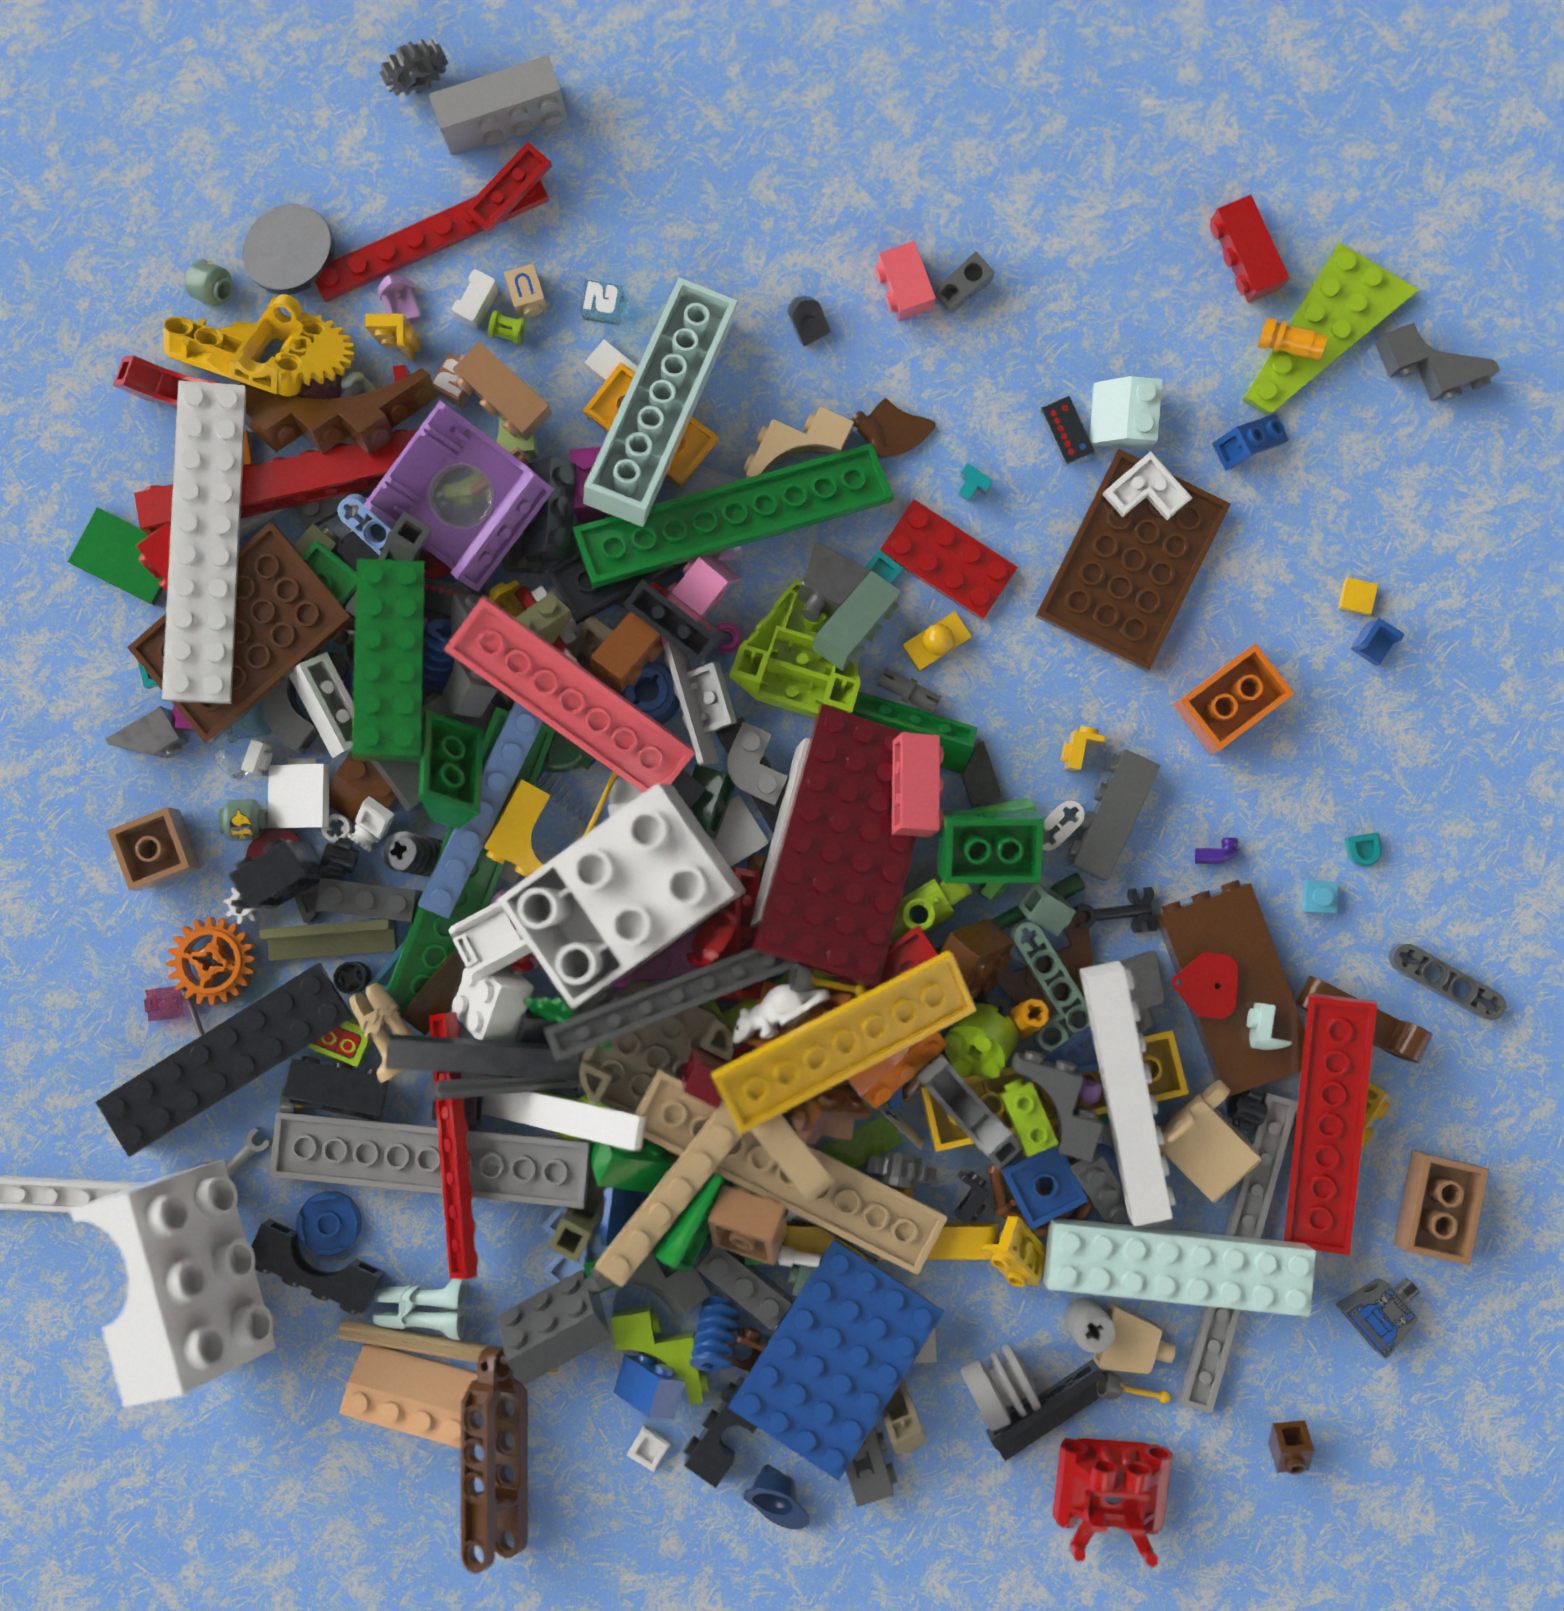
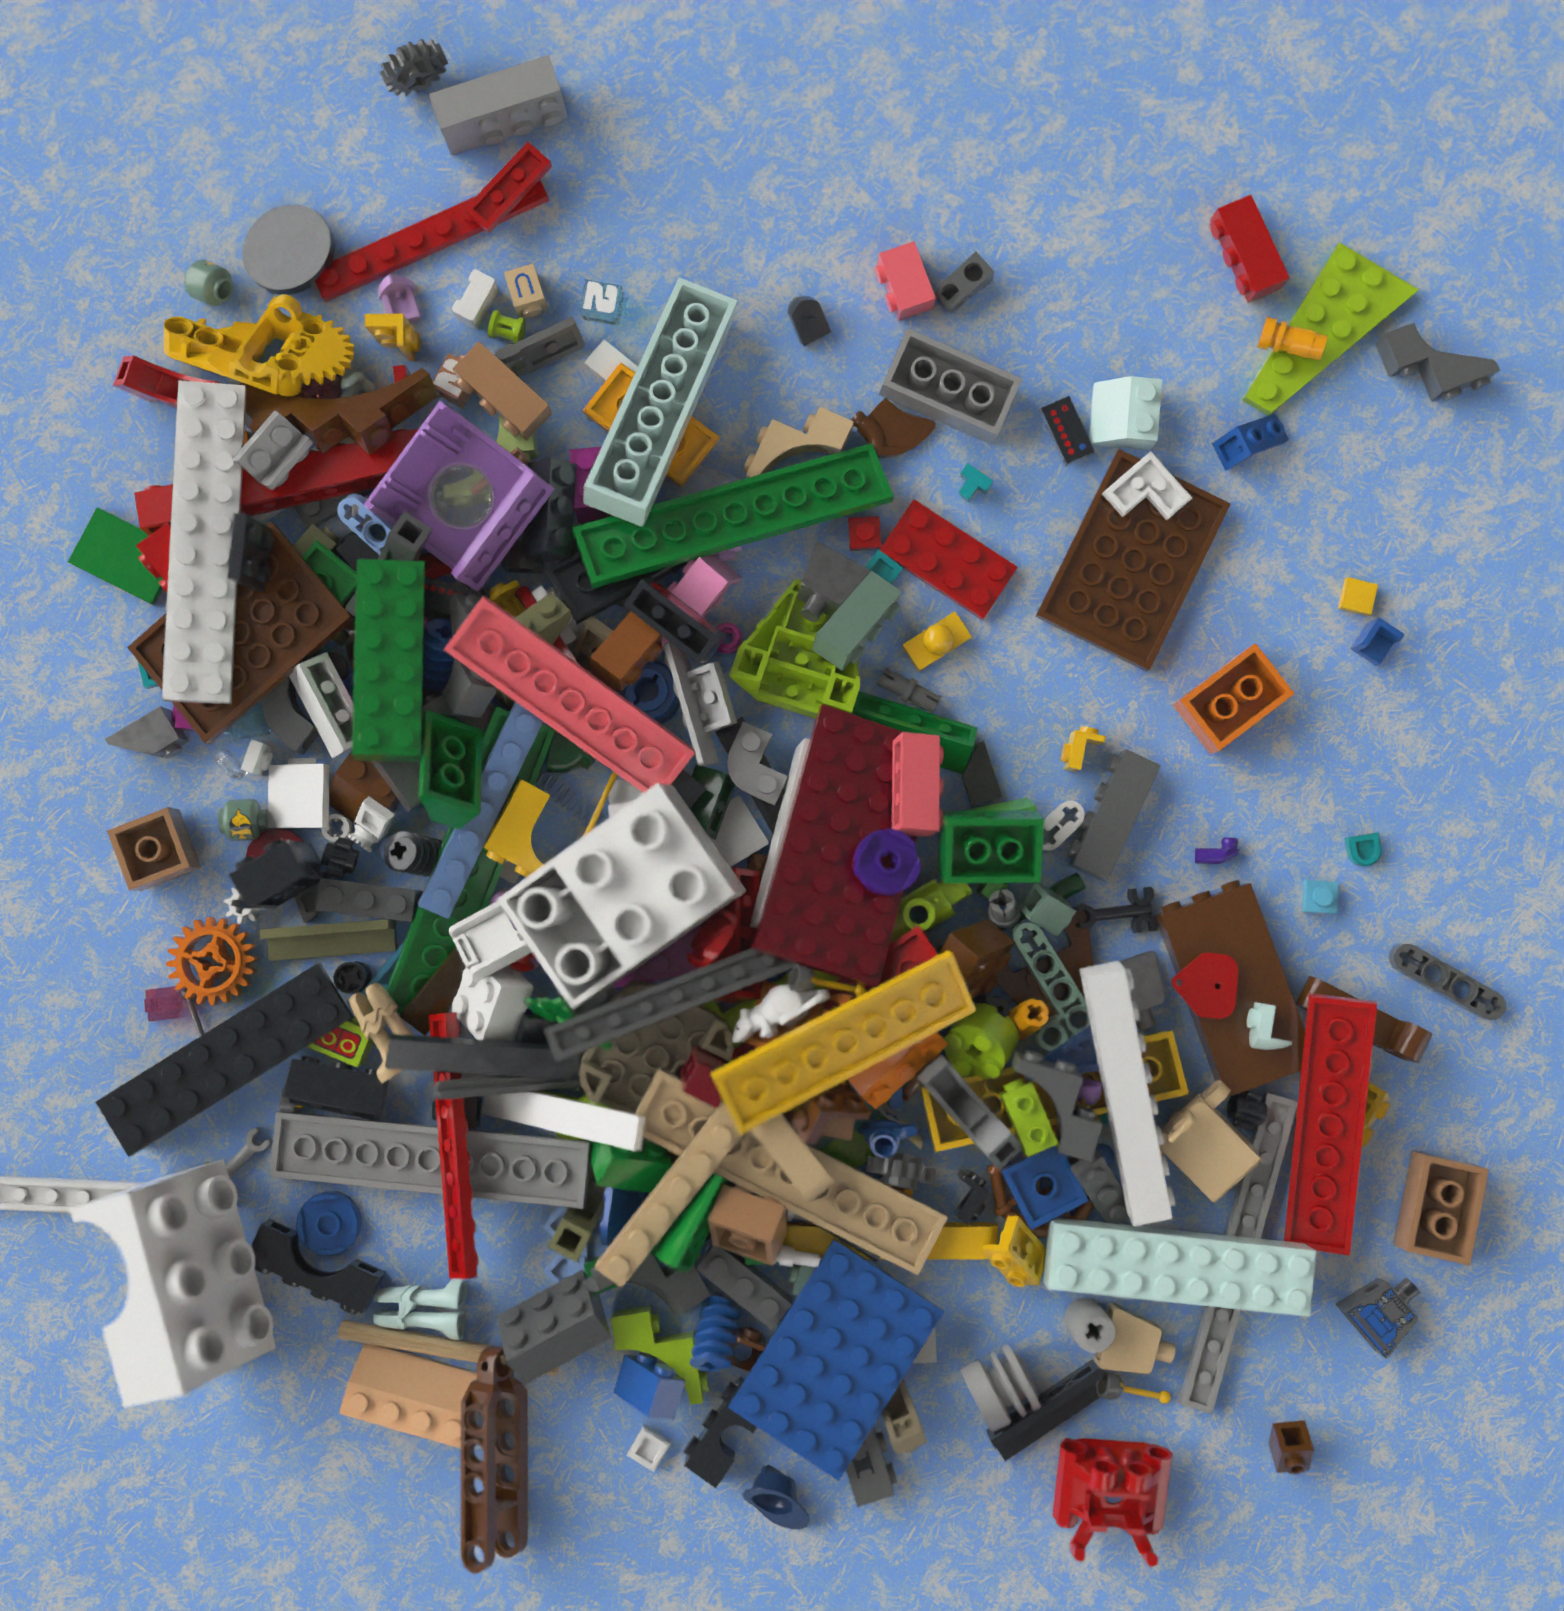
none -> black plate [227,513,274,592]
none -> light grey bracket [233,410,313,490]
none -> dark grey hinge [495,317,585,377]
none -> red plate [848,516,881,551]
none -> dark purple plate [853,829,921,896]
none -> blue animal [857,1118,917,1158]
none -> light grey brick [879,328,1022,444]
none -> light grey bush [988,889,1020,928]

